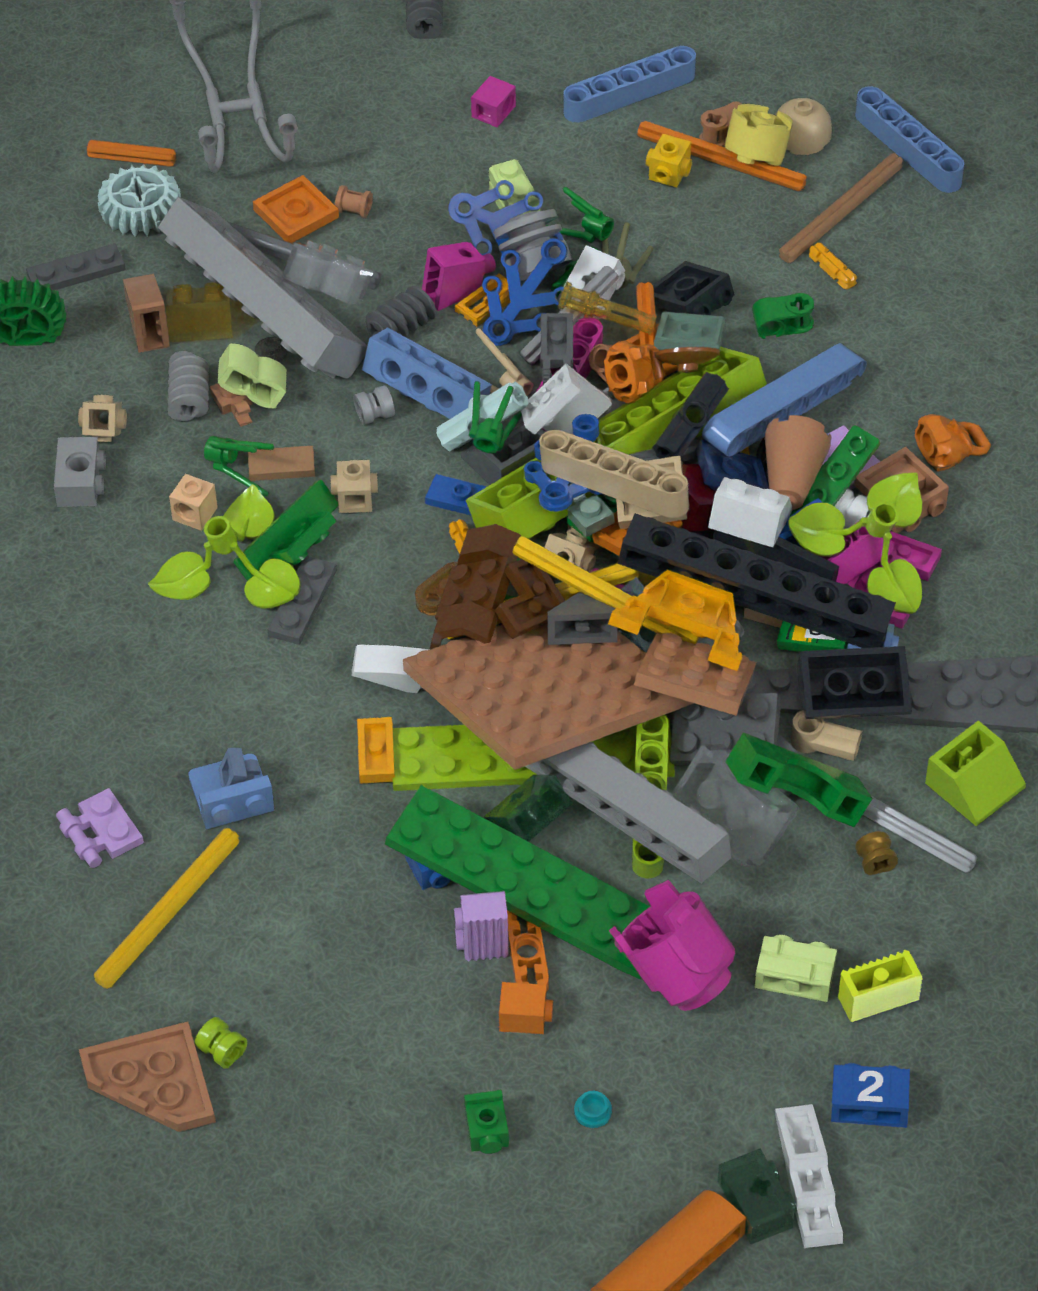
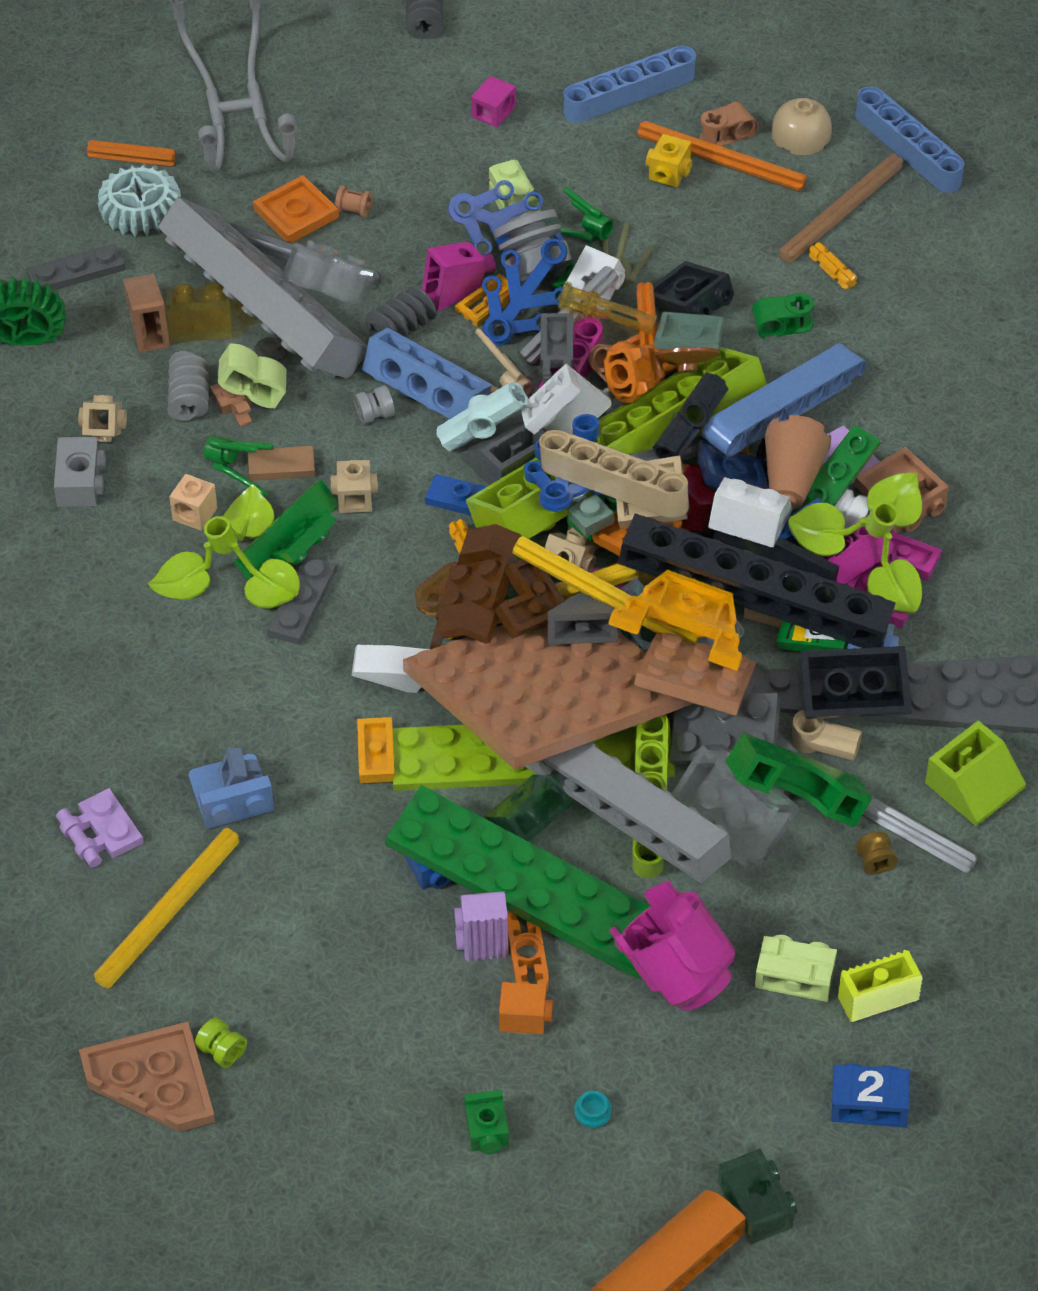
green plant [469,381,522,453] -> none
light yellow brick [725,104,793,166] -> none
white slope [775,1104,843,1248] -> none
orange piece [915,414,991,472] -> none

